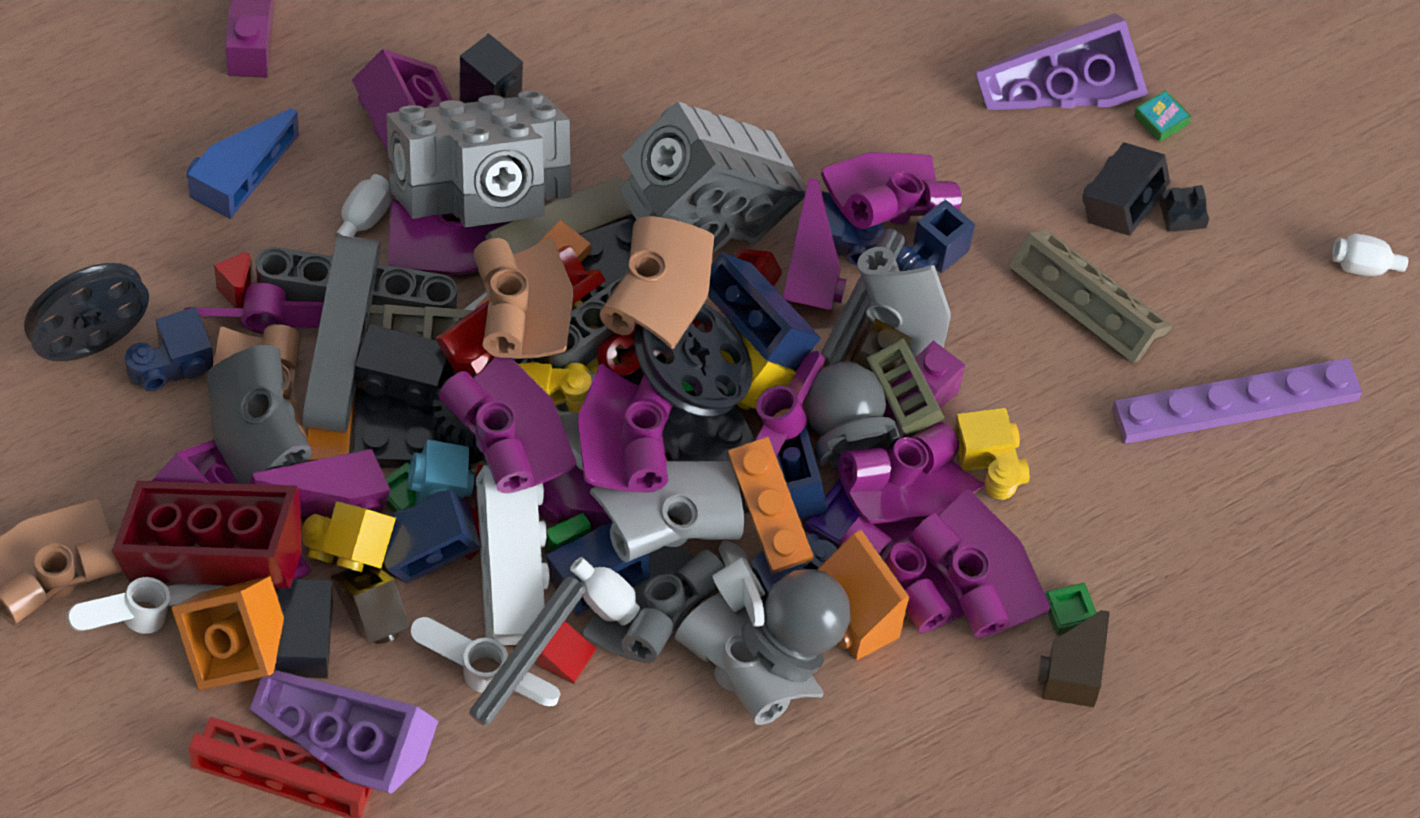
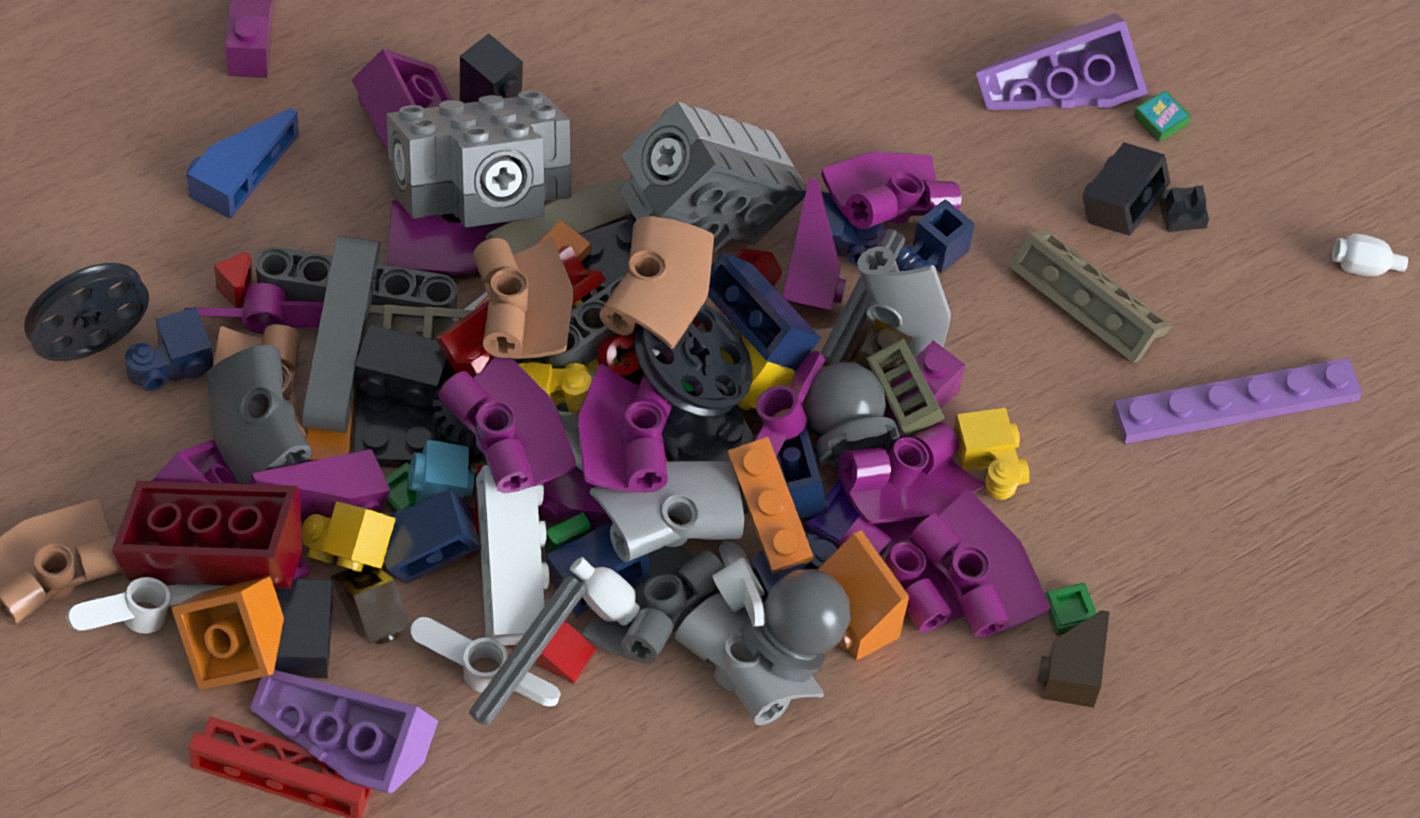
white plant [335,174,392,237] -> none

